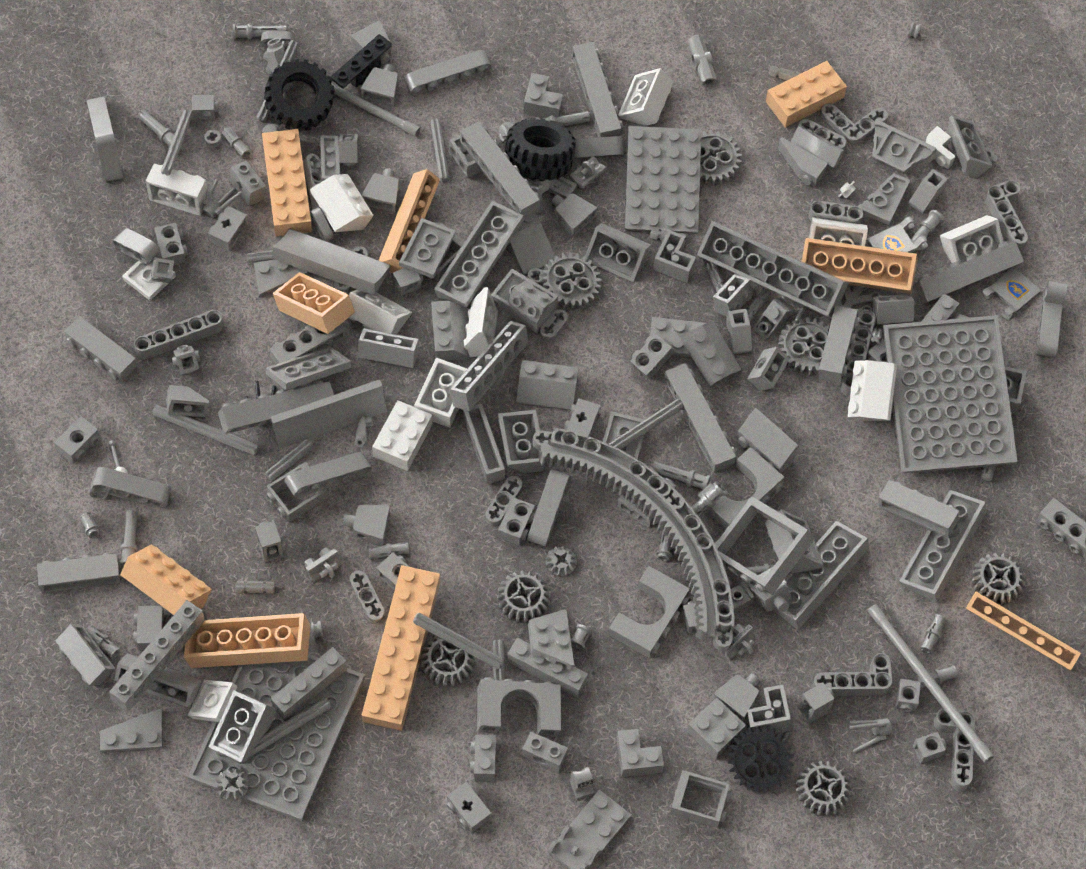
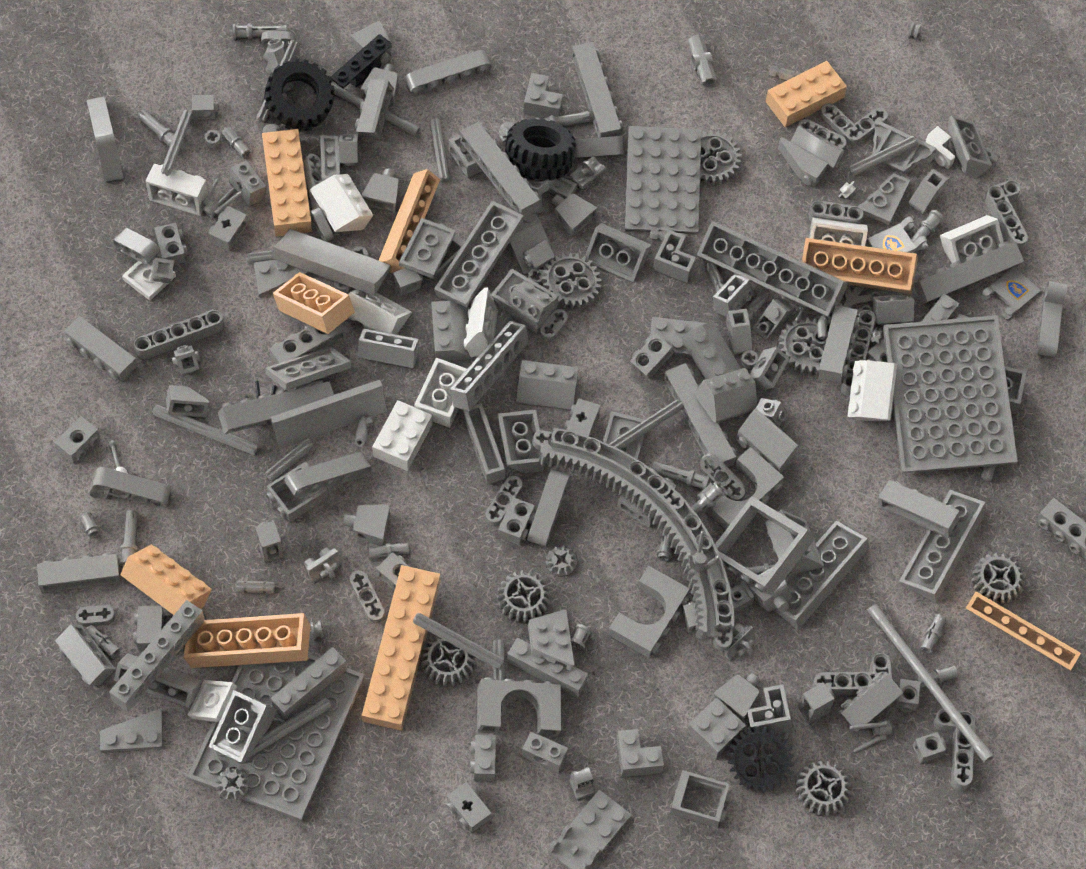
white slope [618,68,674,126] -> none
none -> light grey beam [76,605,115,627]
none -> light grey slope [355,79,394,140]
none -> light grey brick [523,240,555,269]
none -> light grey plant [688,531,720,572]
none -> light grey slope [694,368,757,423]
none -> light grey beam [700,453,745,500]
none -> light grey bush [741,350,758,369]
none -> light grey brick [756,398,787,428]
none -> light grey arm [817,315,832,339]
none -> light grey brick [840,672,904,731]
none -> light grey axle [849,136,918,176]

